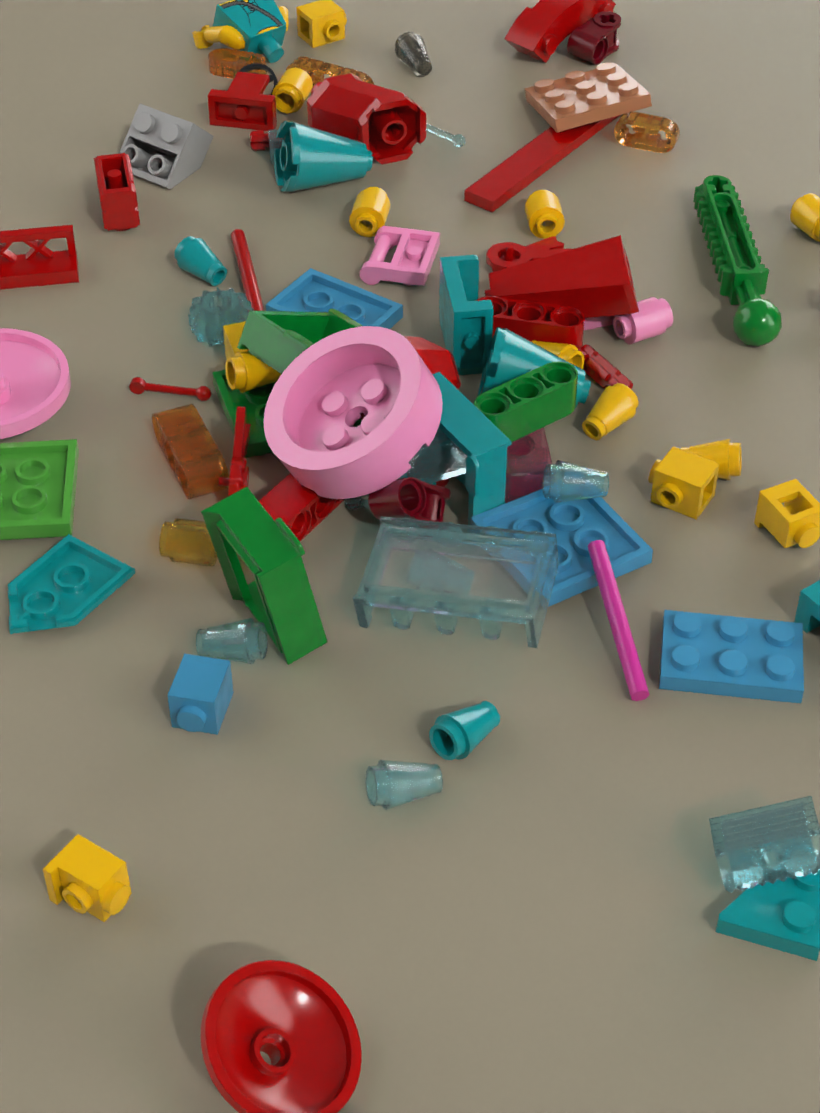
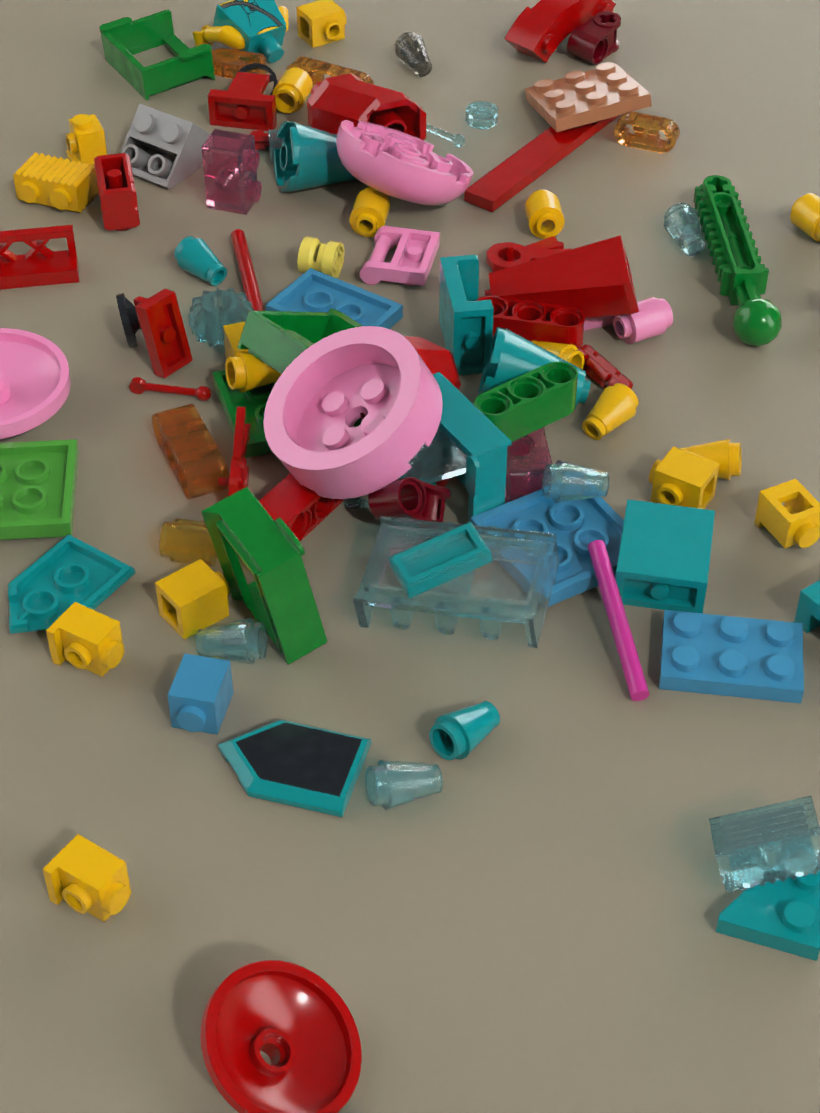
none -> yellow brick [13,152,98,213]
none -> yellow brick [46,602,125,677]
none -> yellow brick [65,114,107,166]
none -> green piece [99,9,215,101]
none -> red piece [116,289,193,379]
none -> yellow brick [155,559,230,640]
none -> clear pink brick [202,129,262,215]
none -> black tile [218,719,371,818]
none -> light yellow wheel [297,236,345,278]
none -> bright pink brick [336,120,474,206]
none -> teal tile [389,522,492,598]
none -> clear light blue tile [465,101,498,129]
none -> teal panel [615,499,715,613]
none -> clear light blue cone [664,203,705,256]

